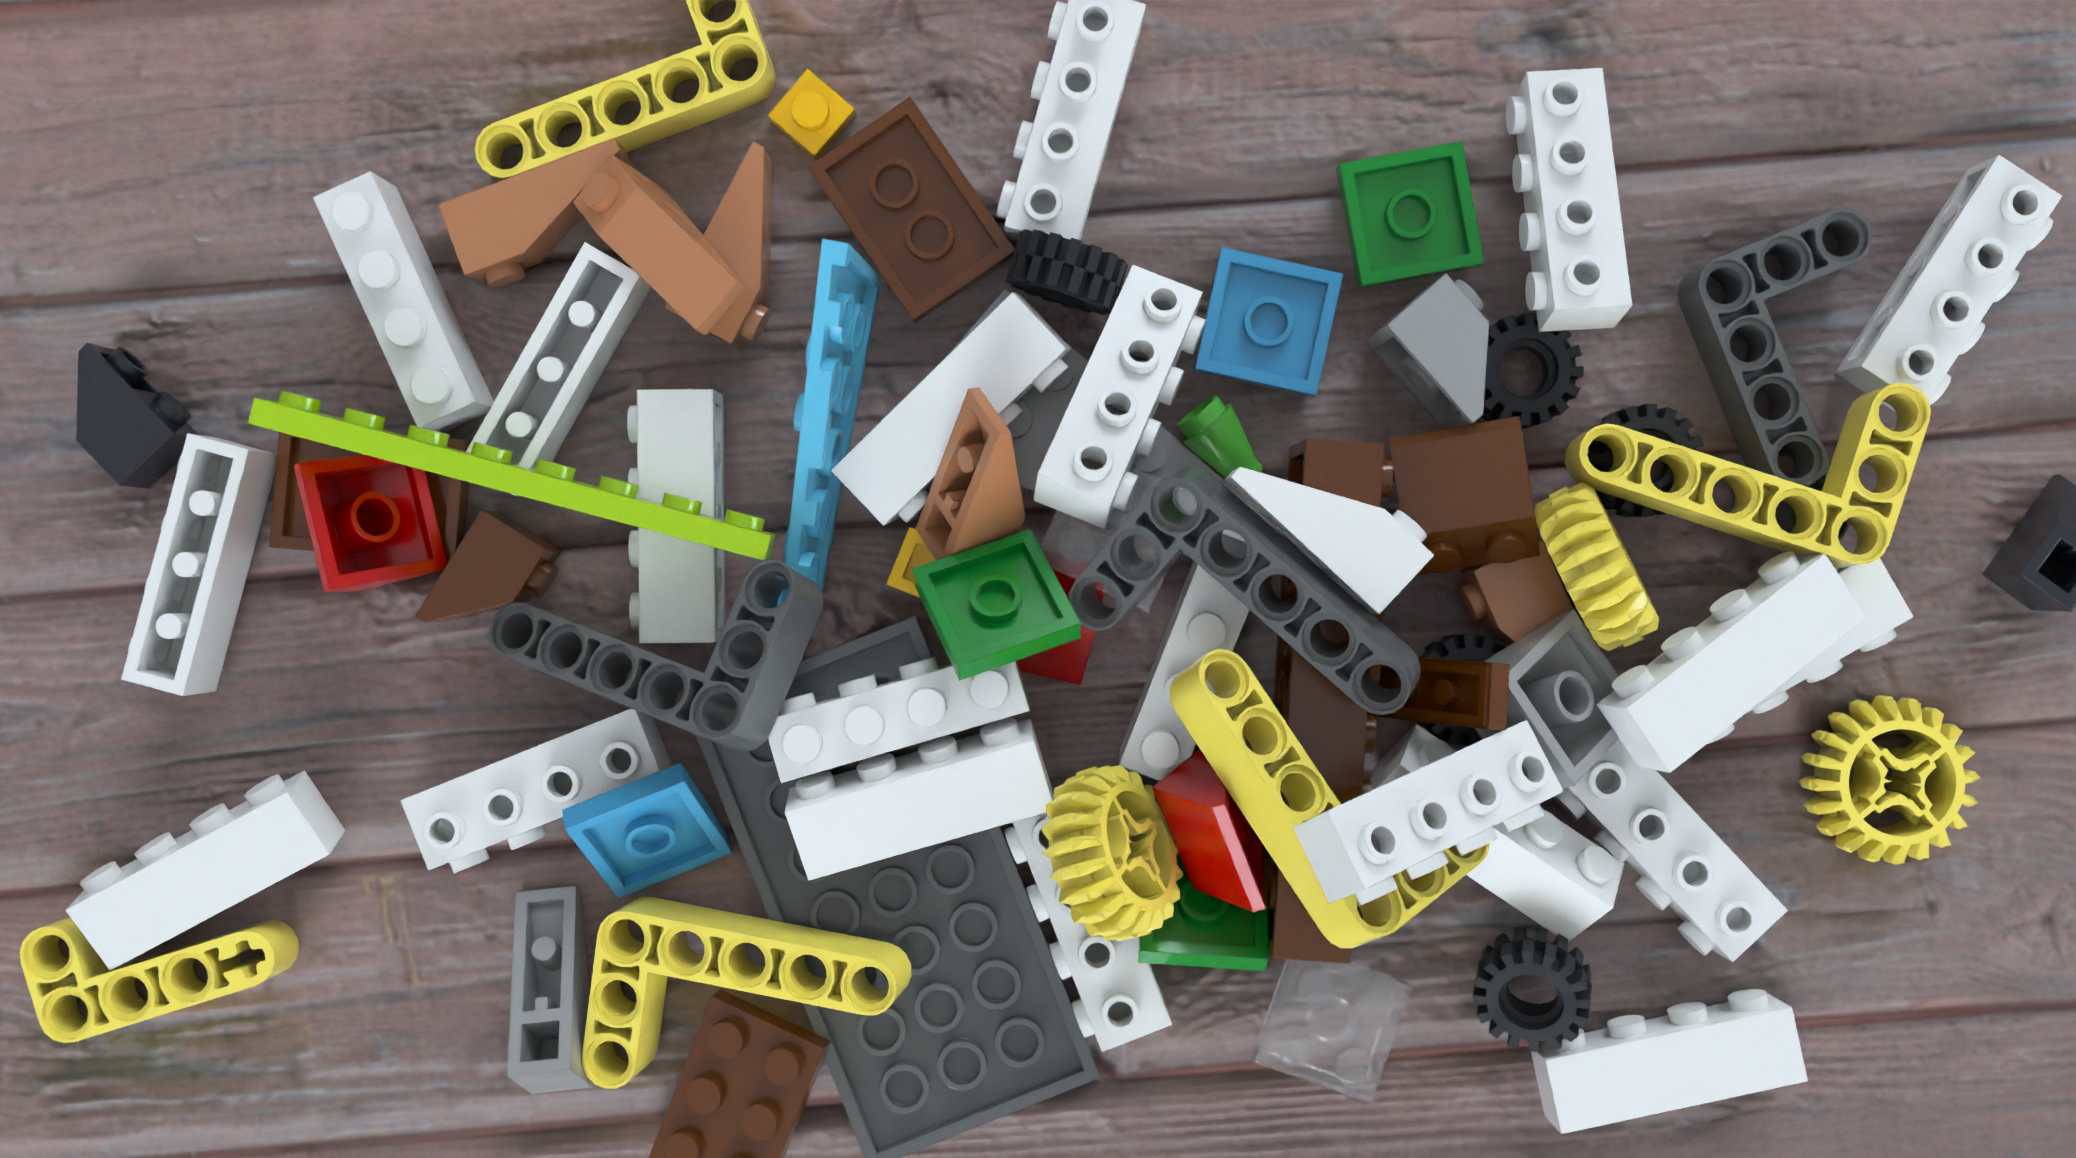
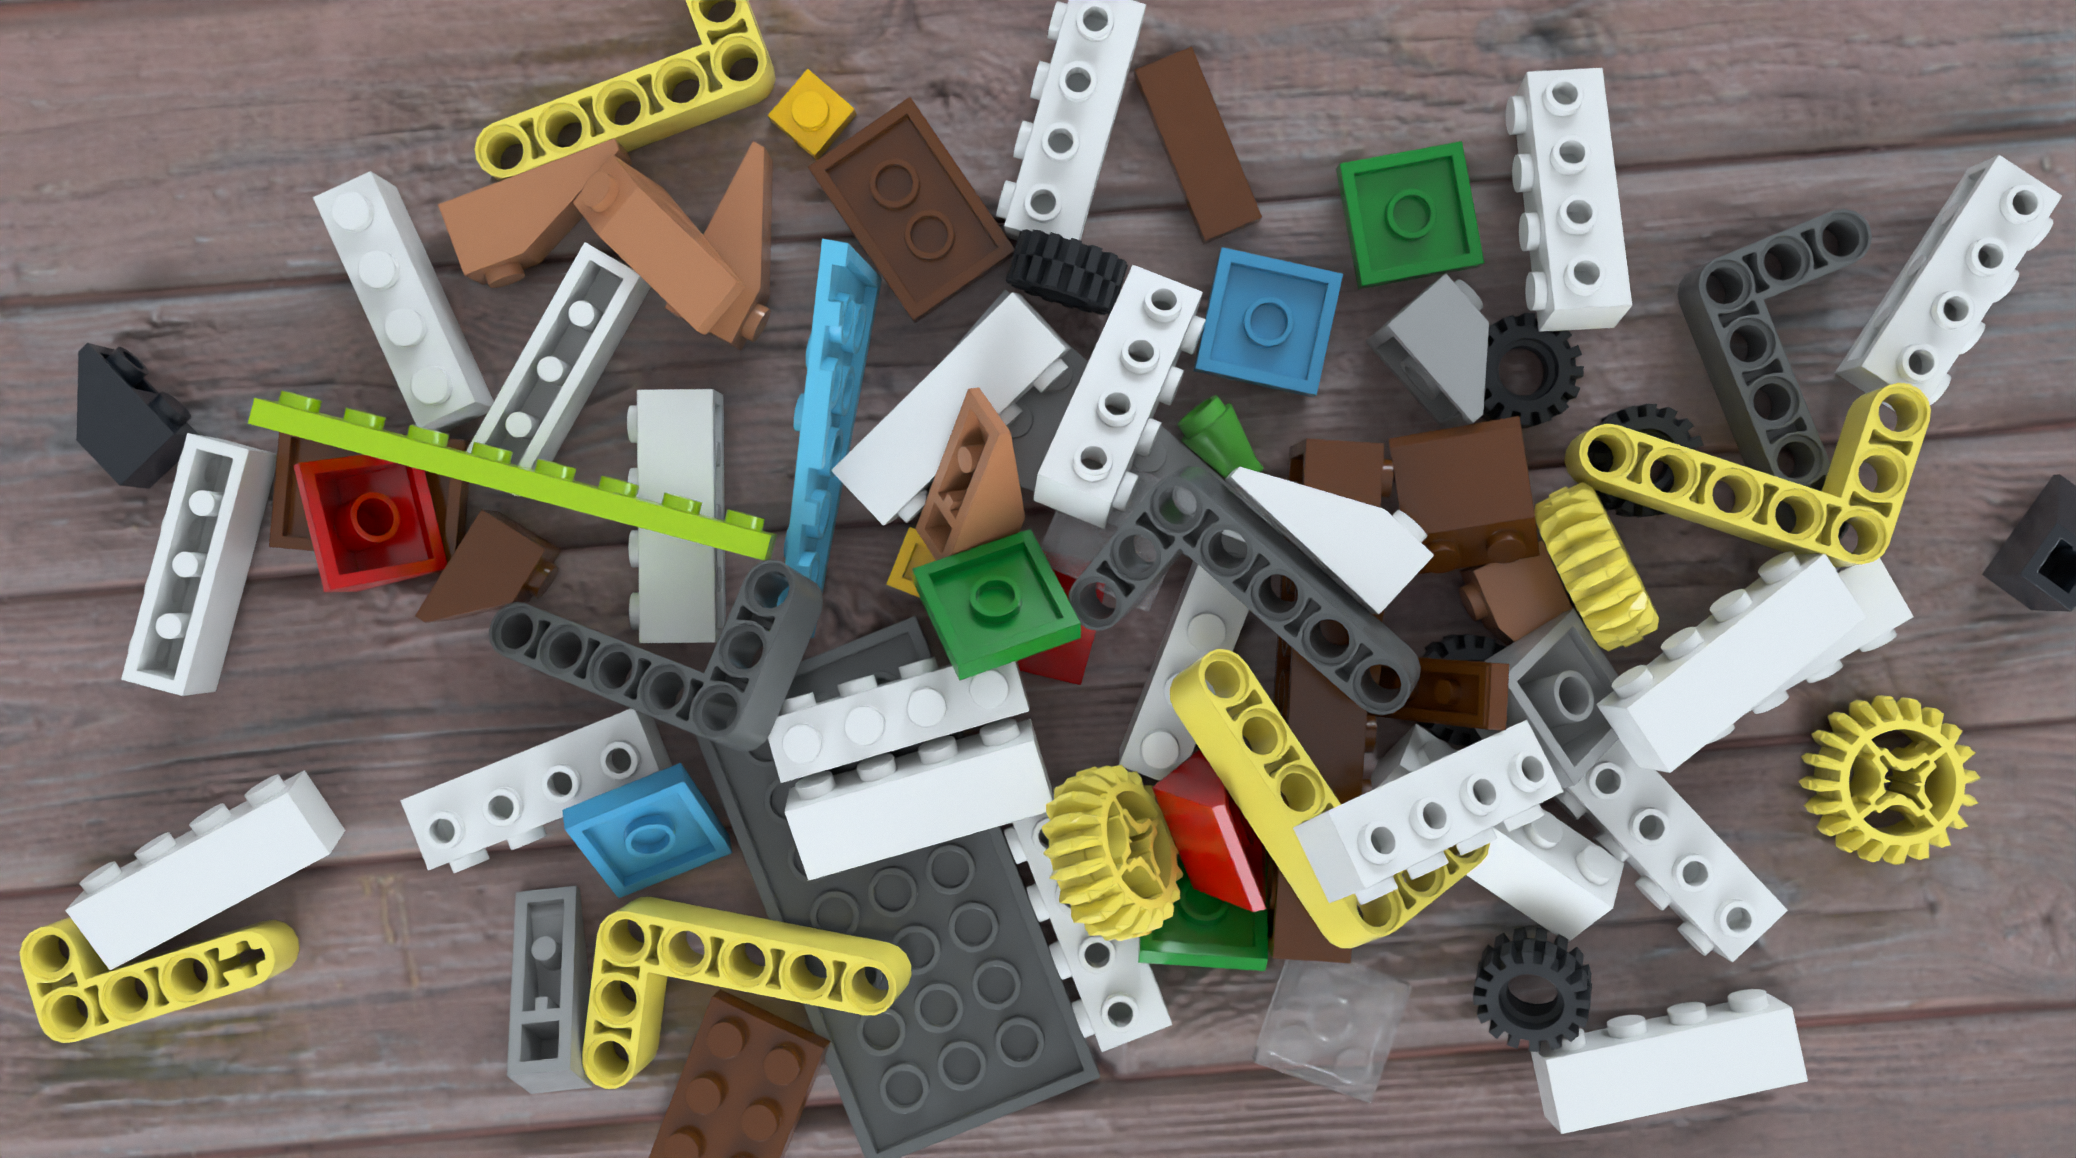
none -> reddish brown tile [1134,46,1262,245]

